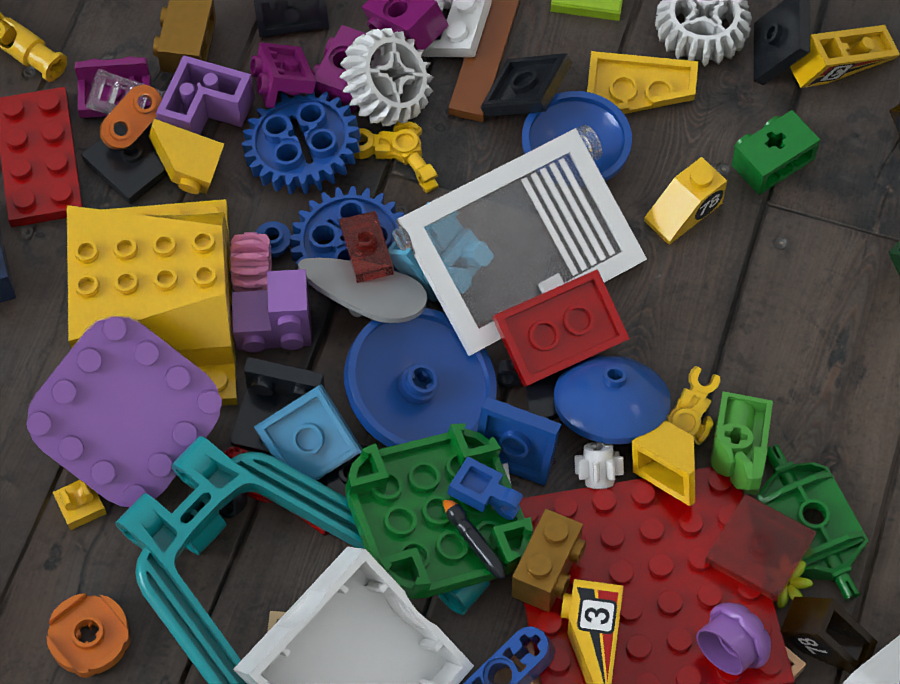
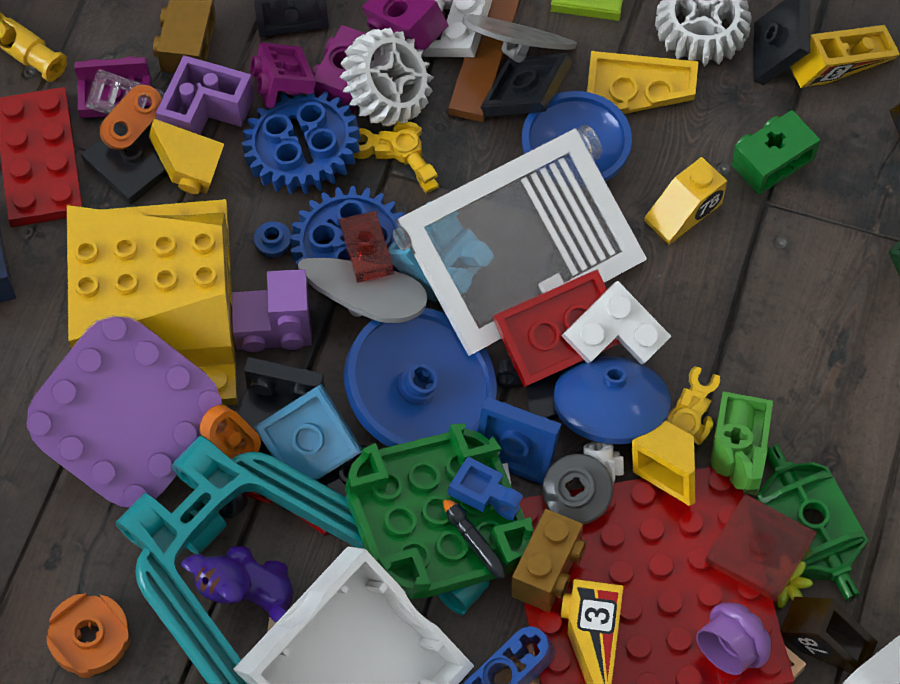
yellow tile [53,480,107,531] -> none
bright pink gear [230,232,272,292] -> none
none -> dark purple animal [181,546,293,623]
none -> orange plate [200,405,261,459]
none -> light grey shield [462,14,577,62]
none -> dark grey piece [542,454,613,525]
none -> white plate [561,281,671,364]

